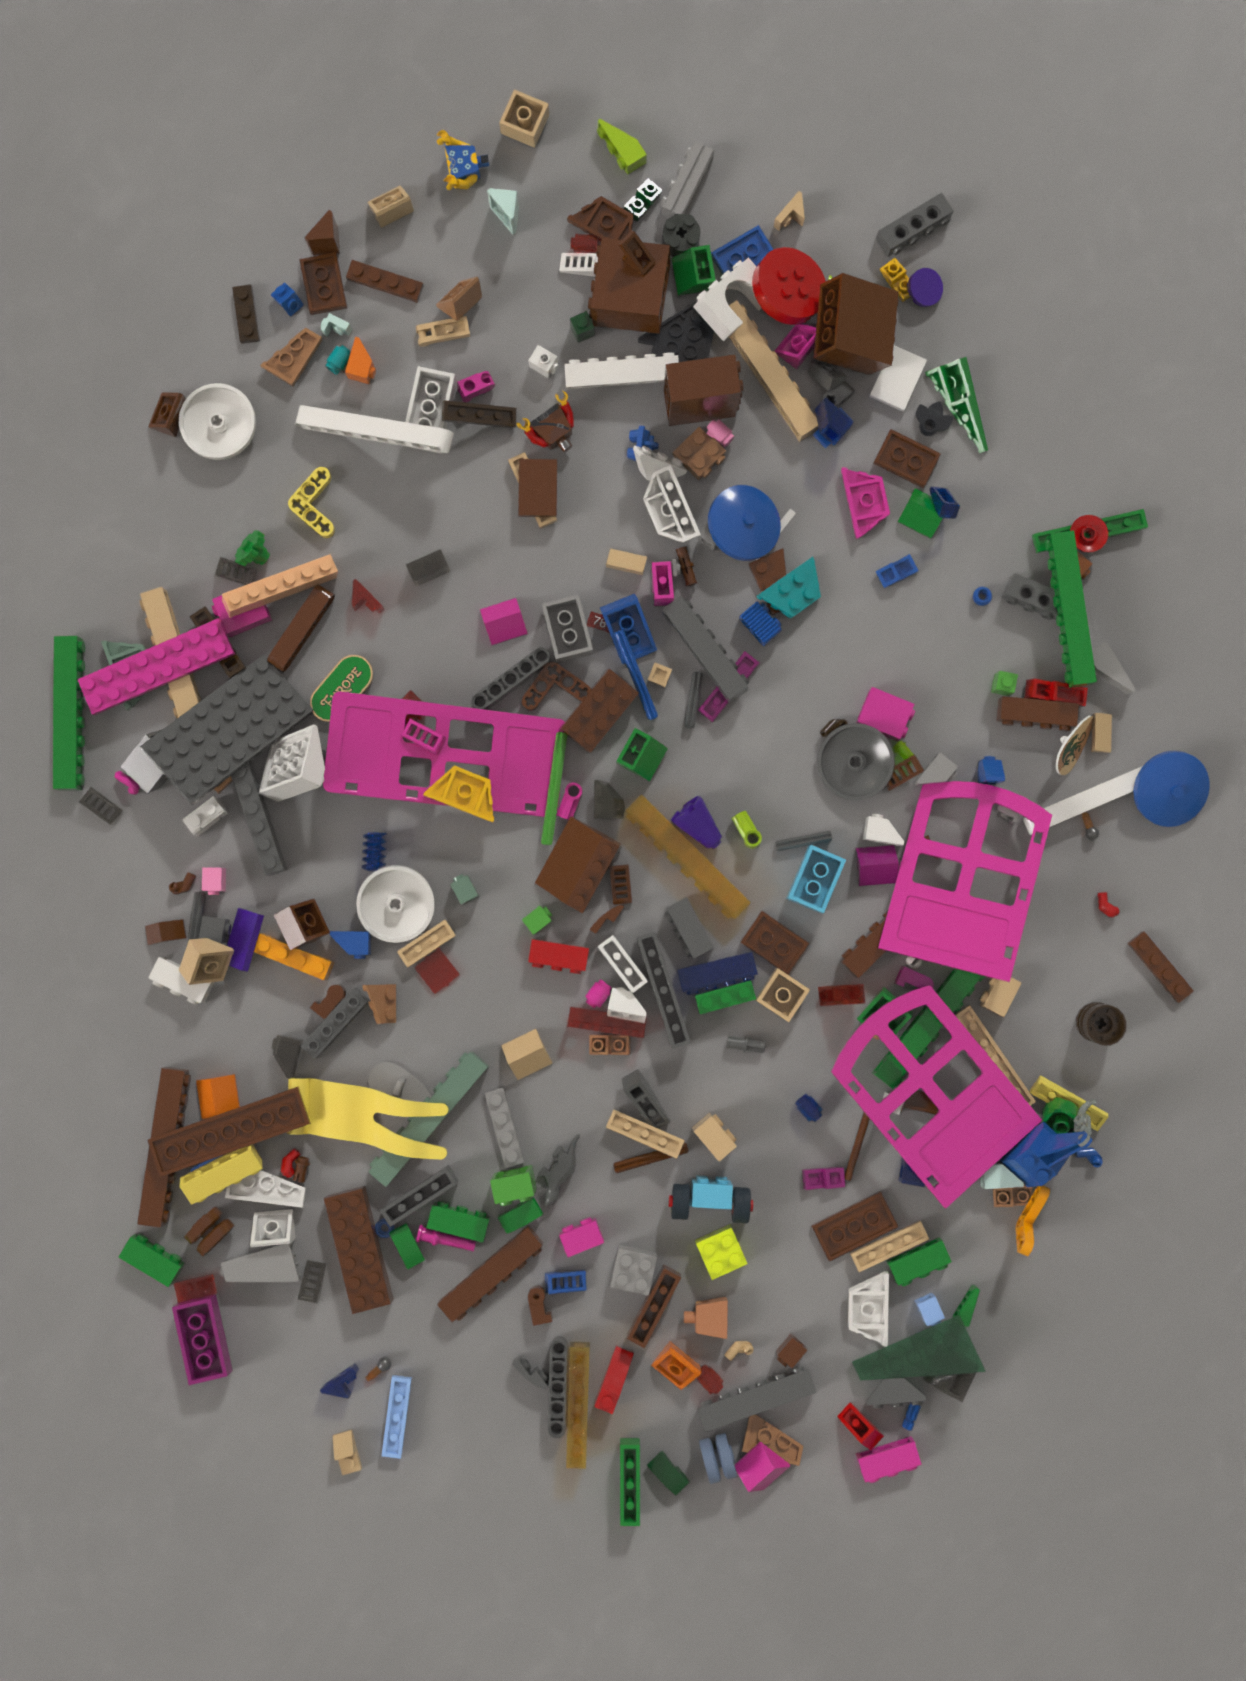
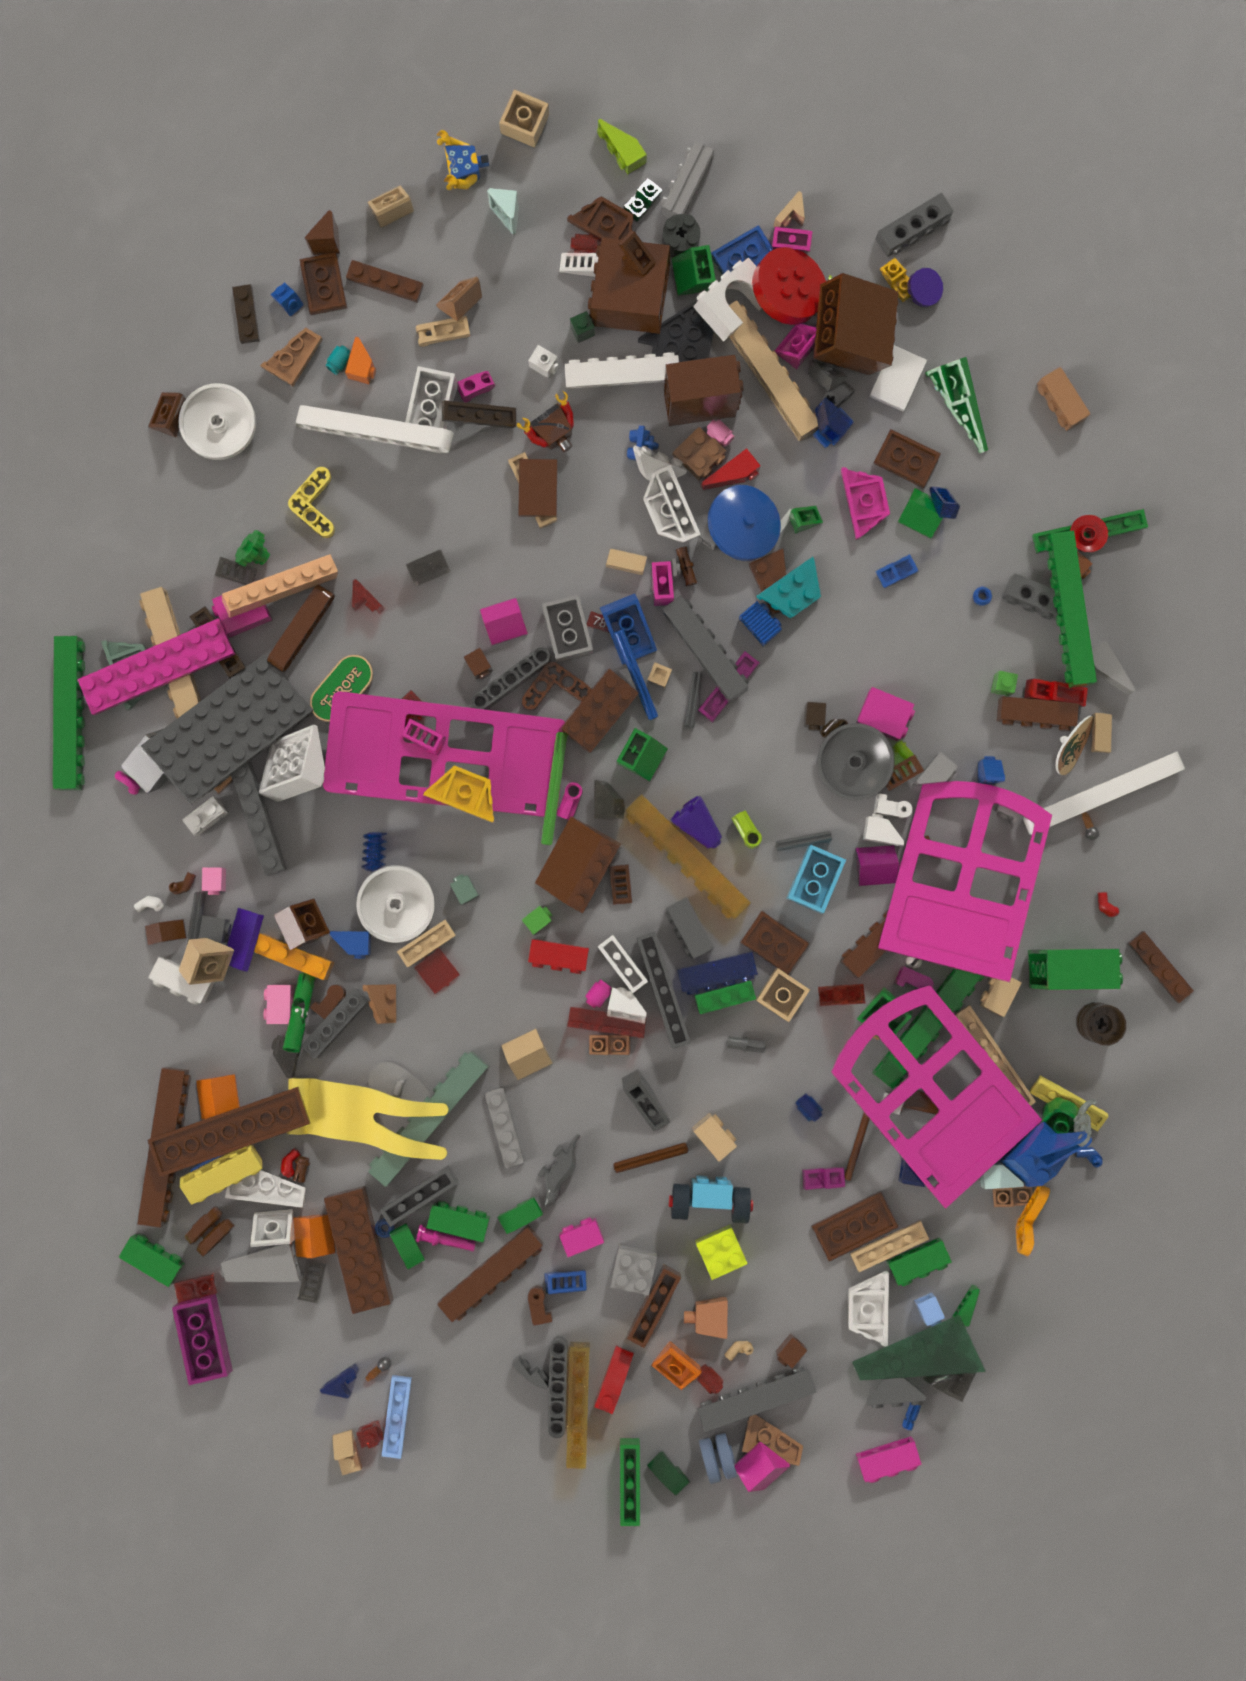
clear smoke slope [79,787,123,825] -> none
light aqua bracket [321,313,352,337] -> none
bright green brick [490,1165,537,1206] -> none
reddish brown slope [590,905,624,934] -> none
tan plate [606,1109,685,1159] -> none
red slope [837,1402,884,1450] -> none
black plate [916,401,953,436] -> none
blue dish [1133,750,1210,827] -> none
none -> white arm [134,896,164,913]
none -> bright pink brick [263,985,294,1024]
none -> green piece [282,973,316,1053]
none -> orange slope [293,1214,335,1258]
none -> clear red brick [356,1420,384,1449]
none -> reddish brown brick [464,648,492,680]
none -> red slope [701,448,761,490]
none -> dark pink brick [772,227,813,252]
none -> green slope [789,506,823,534]
none -> dark brown brick [804,702,826,731]
none -> white leg [873,794,912,819]
none -> green brick [1028,949,1123,990]
none -> medium nougat brick [1037,366,1090,431]

